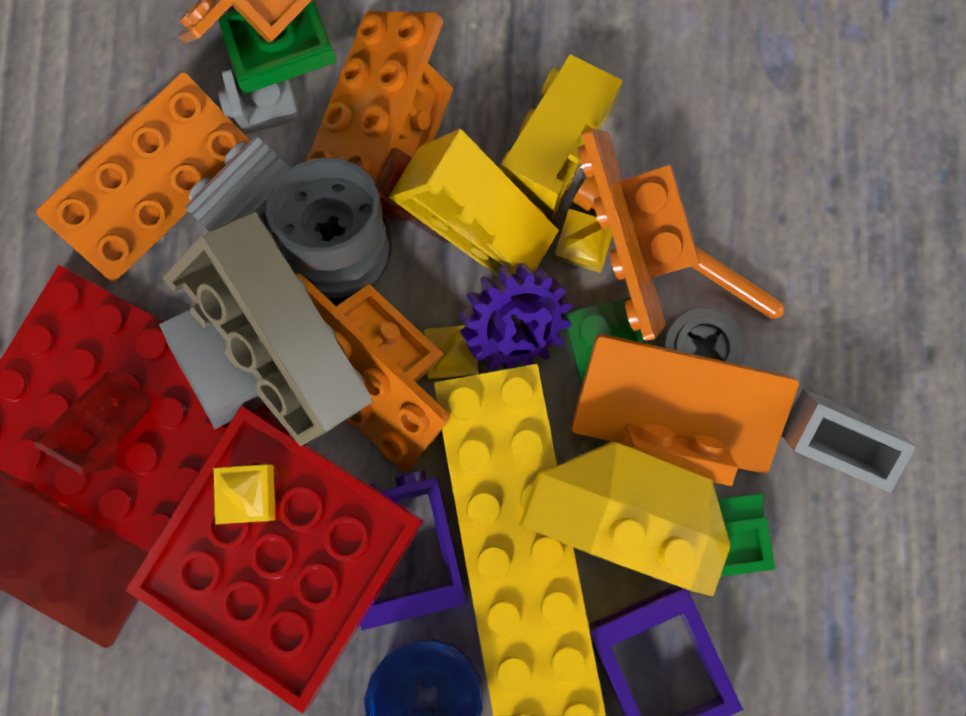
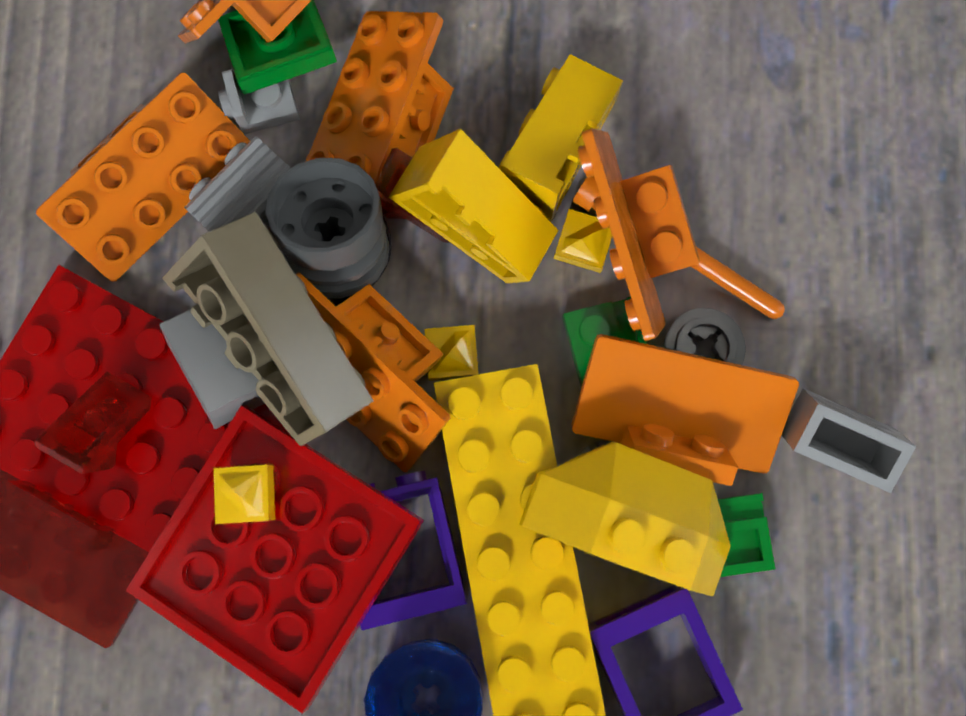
dark purple gear [459,263,572,371] -> none

